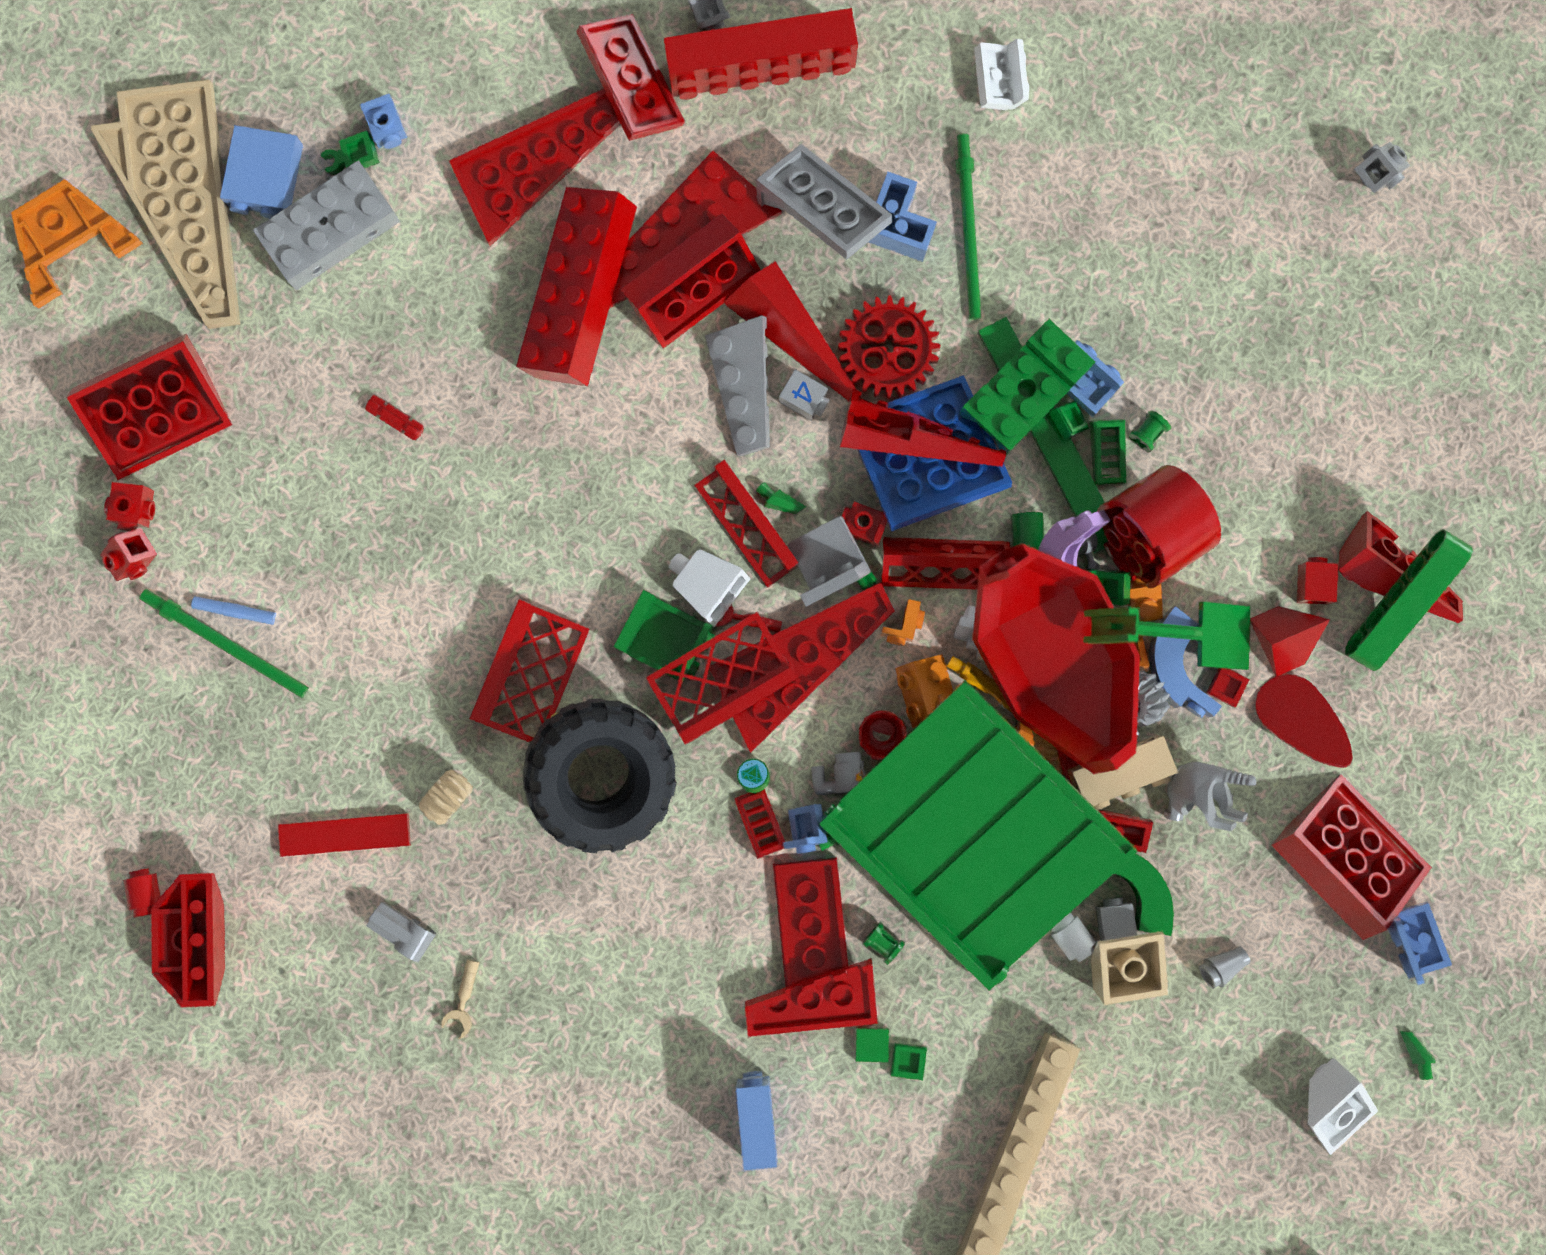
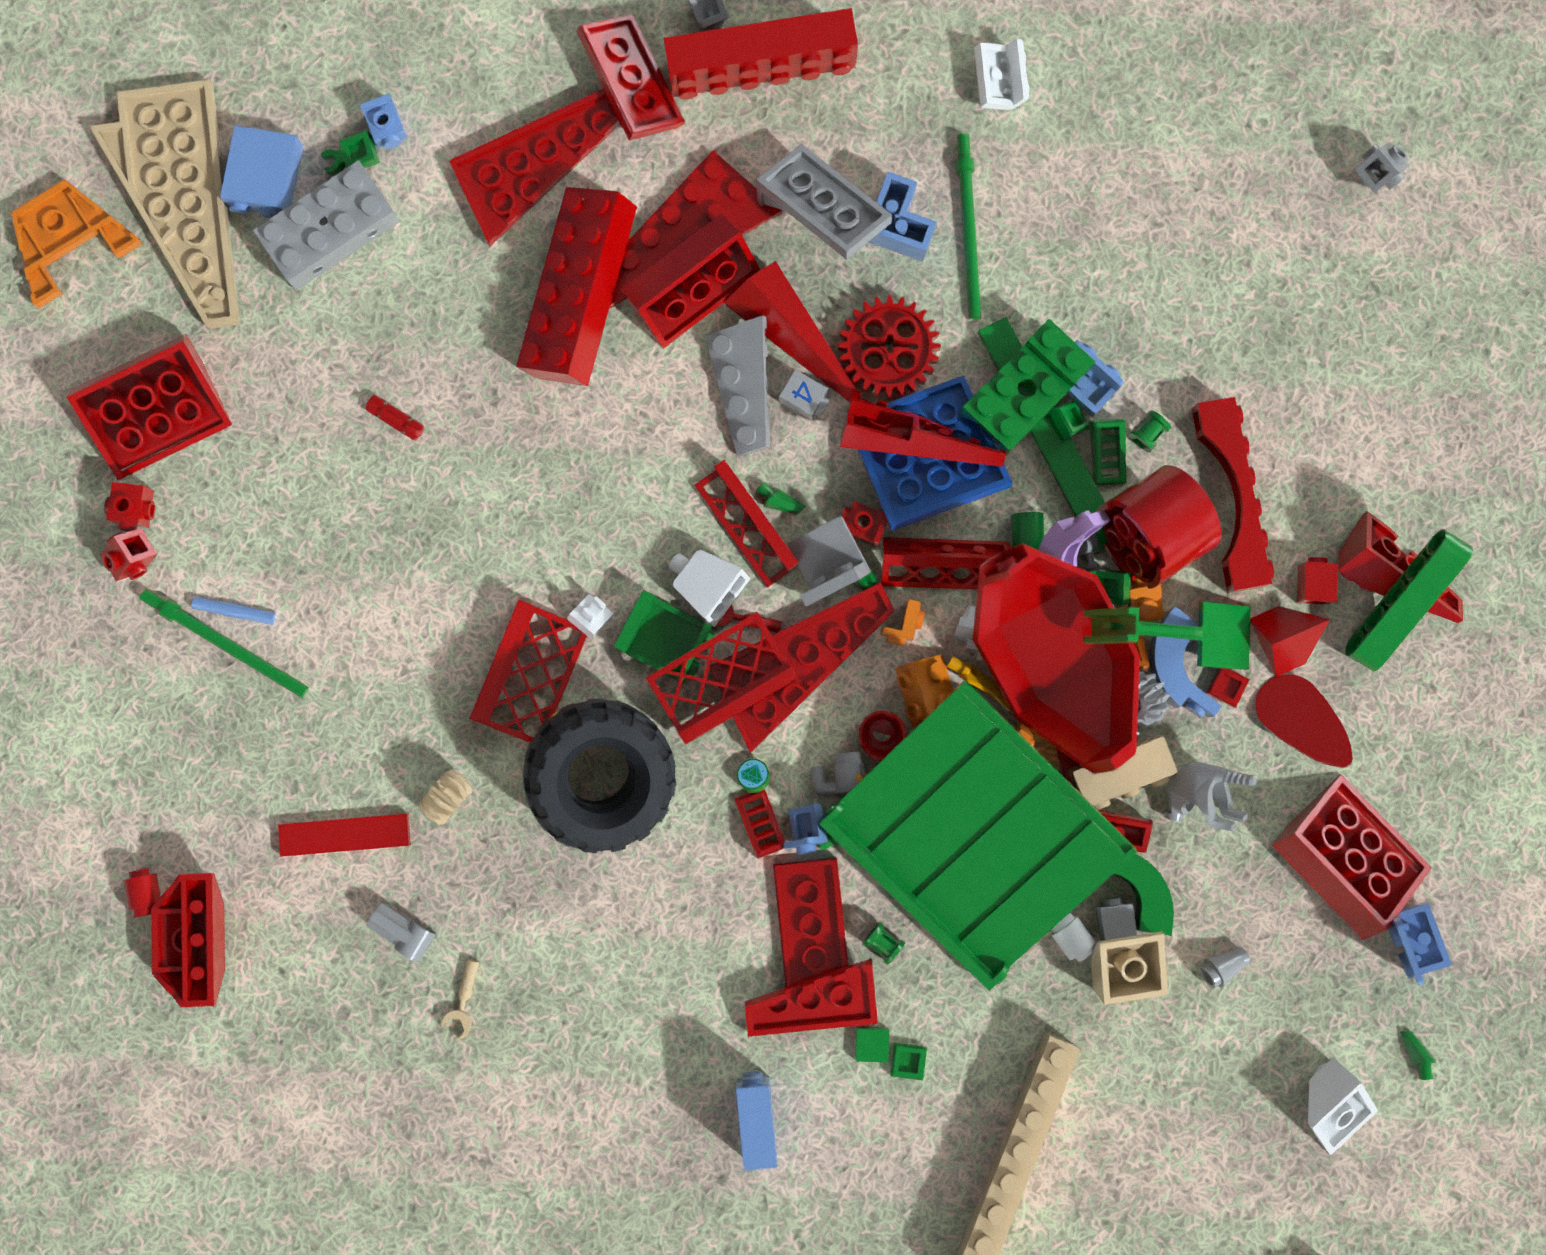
none -> white tile [567,593,614,639]
none -> red arch [1191,397,1274,594]

